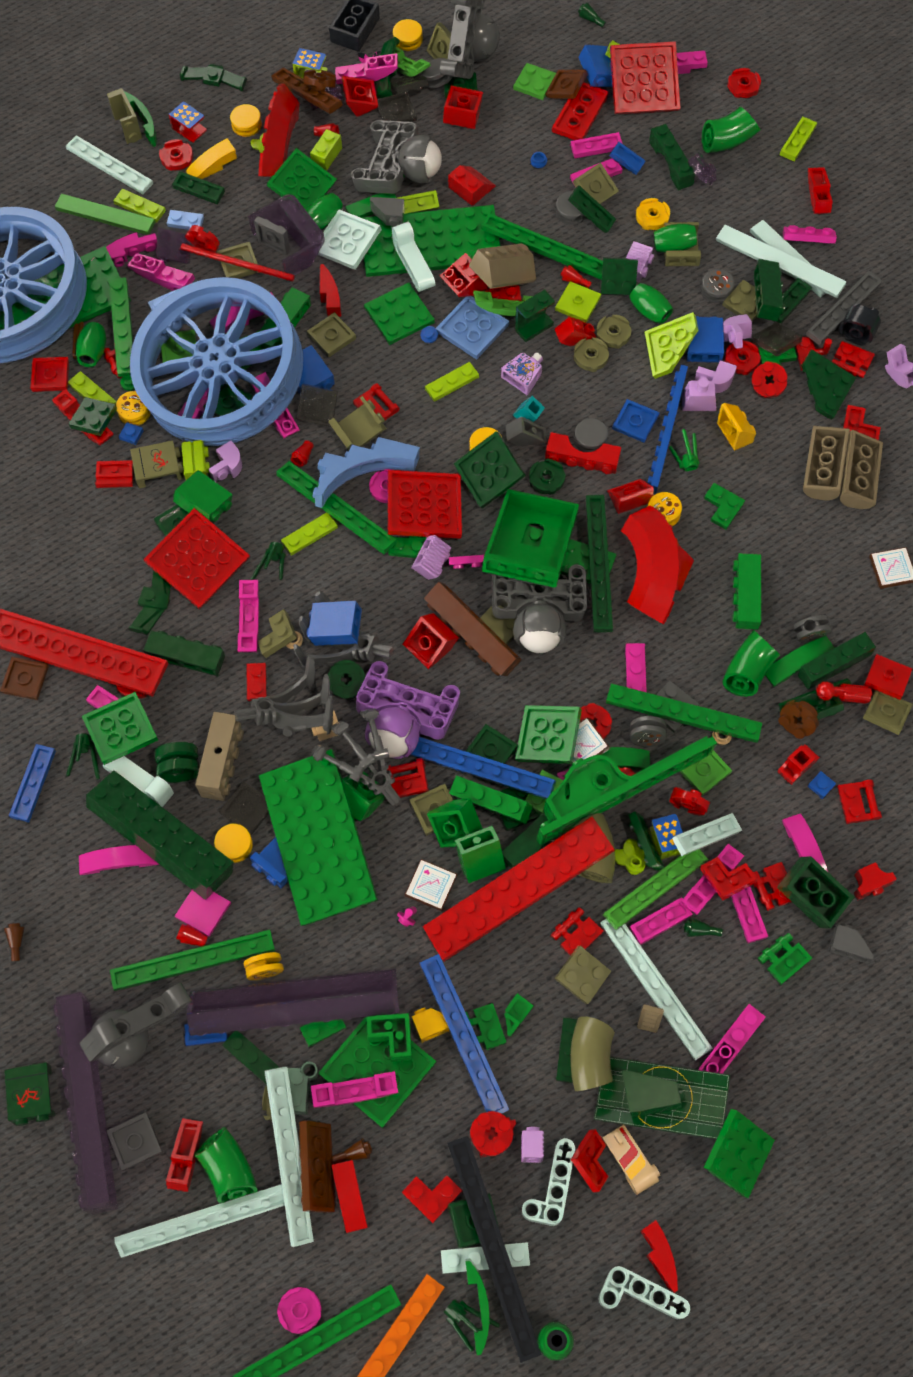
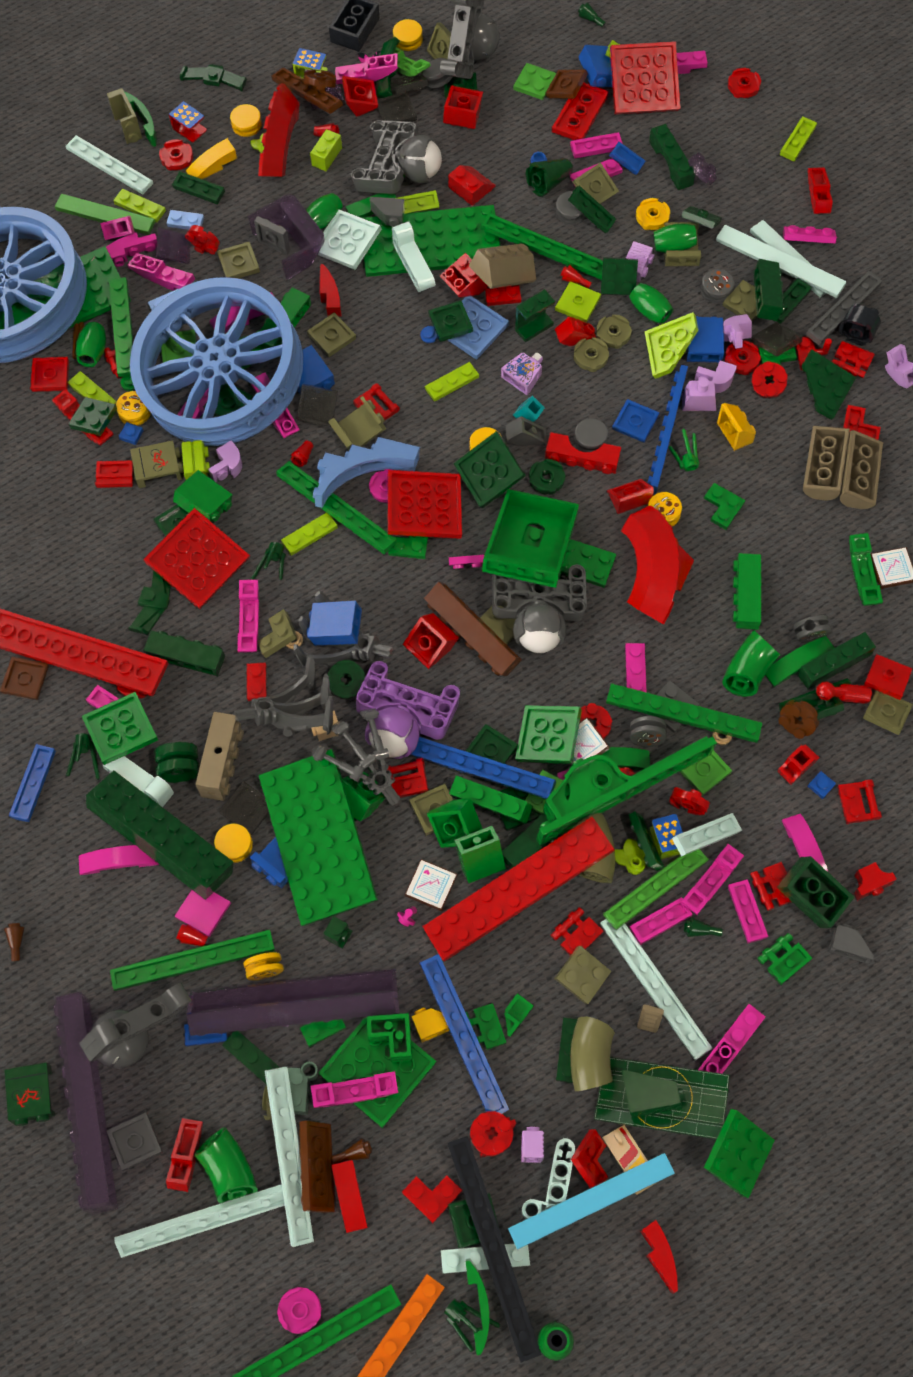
red piece [181,243,295,282] -> none
green plate [267,148,337,214] -> none
green plate [364,283,435,345] -> none
lavender brick [411,535,451,580] -> none
bright green slope [473,291,533,316] -> none
dark green plate [585,495,613,633] -> none
light aqua beam [599,1266,690,1319] -> none
red plate [700,857,757,900] -> none
green brick [701,107,760,153] -> none
none -> dark pink brick [100,216,135,240]
none -> dark green brick [323,916,353,949]
none -> dark green plate [428,301,473,342]
none -> medium azure tile [508,1153,675,1250]
none -> dark green cone [526,158,573,197]
none -> dark green plate [682,206,722,229]
none -> green slope [849,533,883,606]

